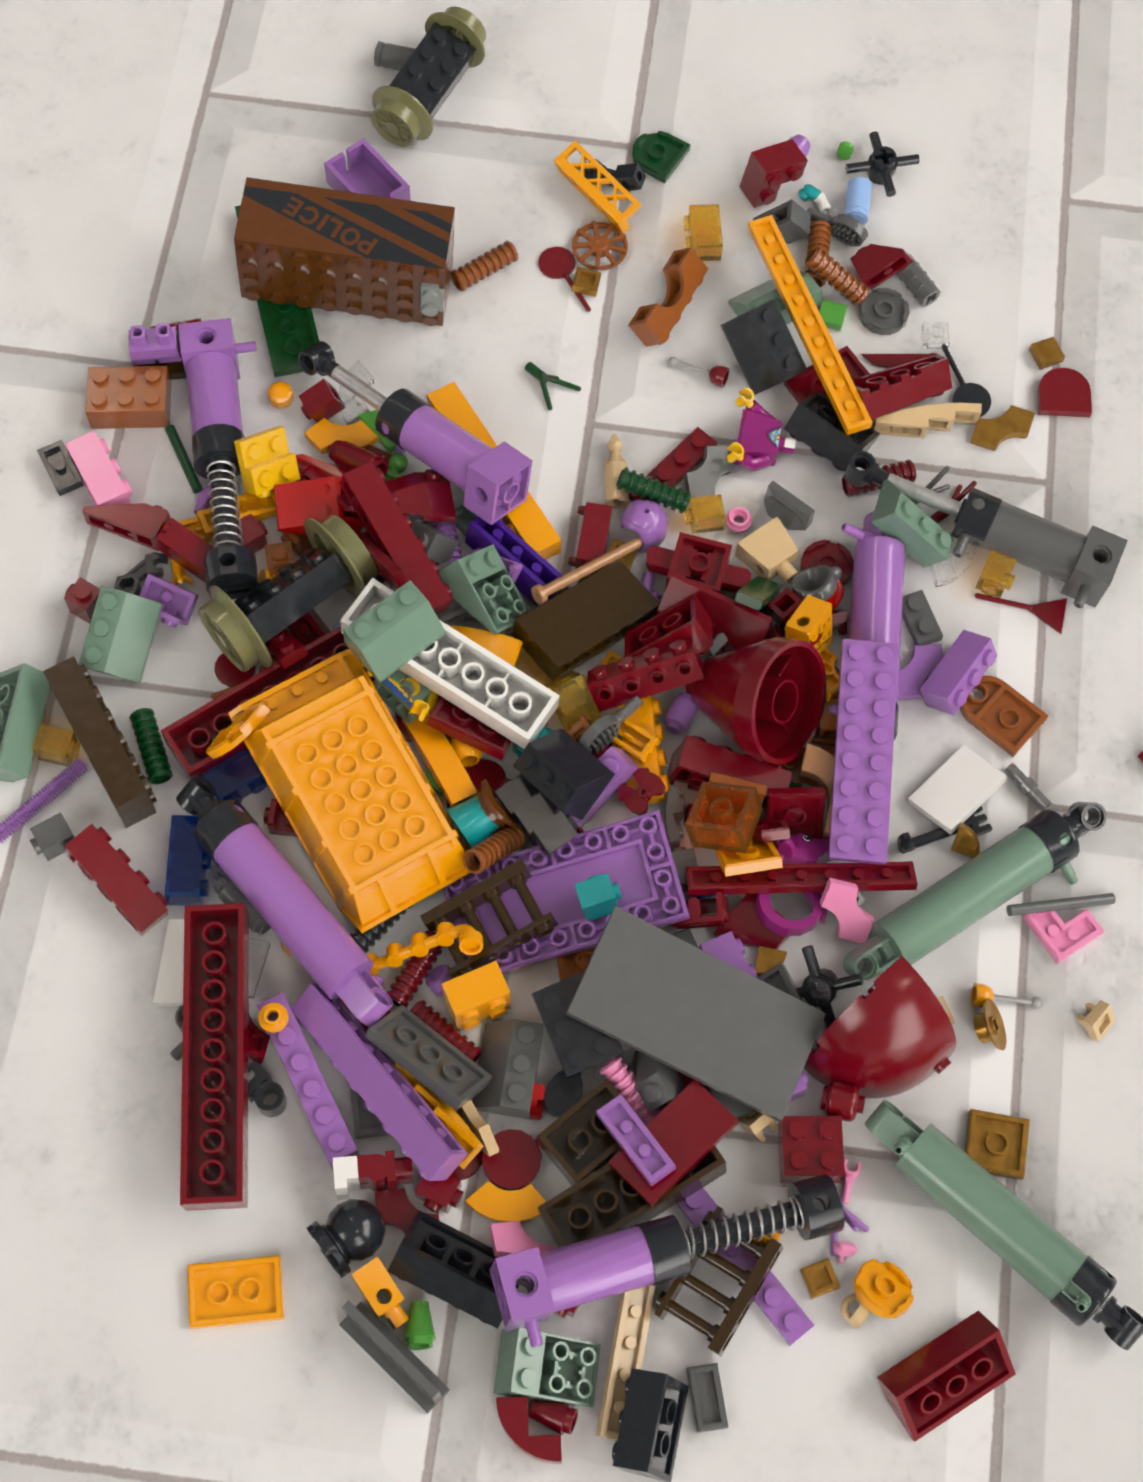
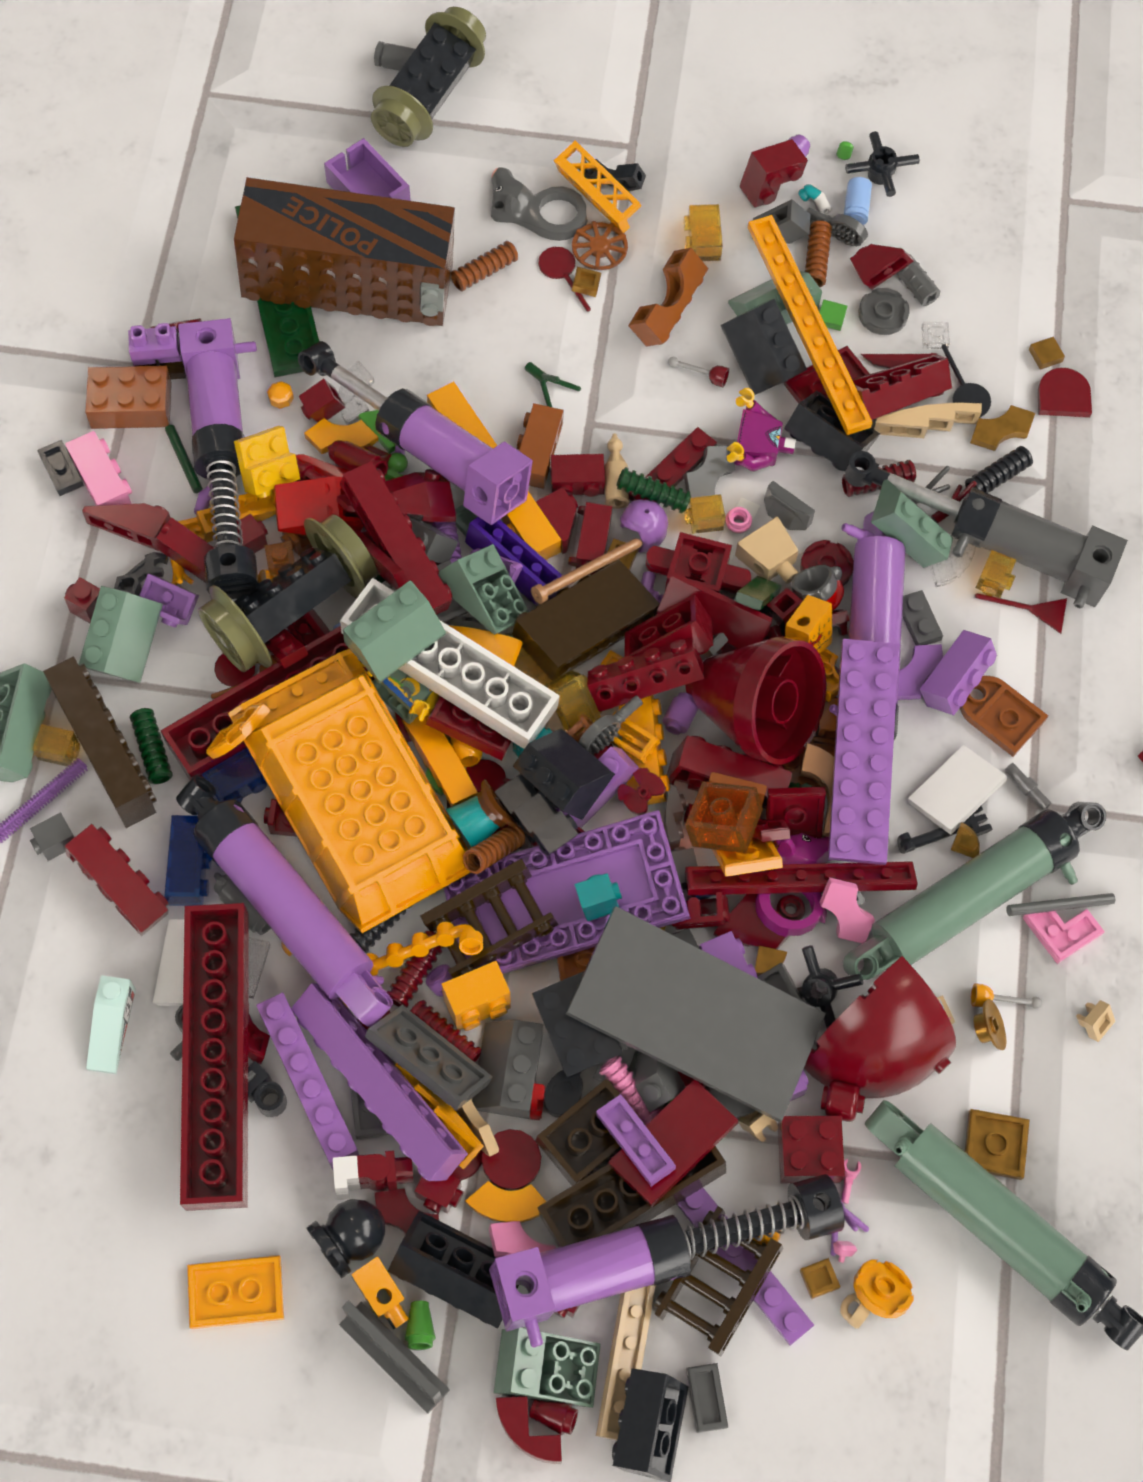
light orange plate [258,1003,289,1033] -> none
dark green tile [632,131,691,183] -> none
dark orange piece [805,247,869,306] -> none
dark red slope [877,1310,1016,1442] -> none
none -> light aqua slope [86,975,136,1074]
none -> dark grey animal [491,167,588,241]
none -> dark orange brick [517,403,564,489]
none -> dark red slope [536,487,578,554]
none -> dark red brick [551,454,605,497]
none -> dark red plate [776,895,805,921]
none -> black piece [965,446,1033,494]

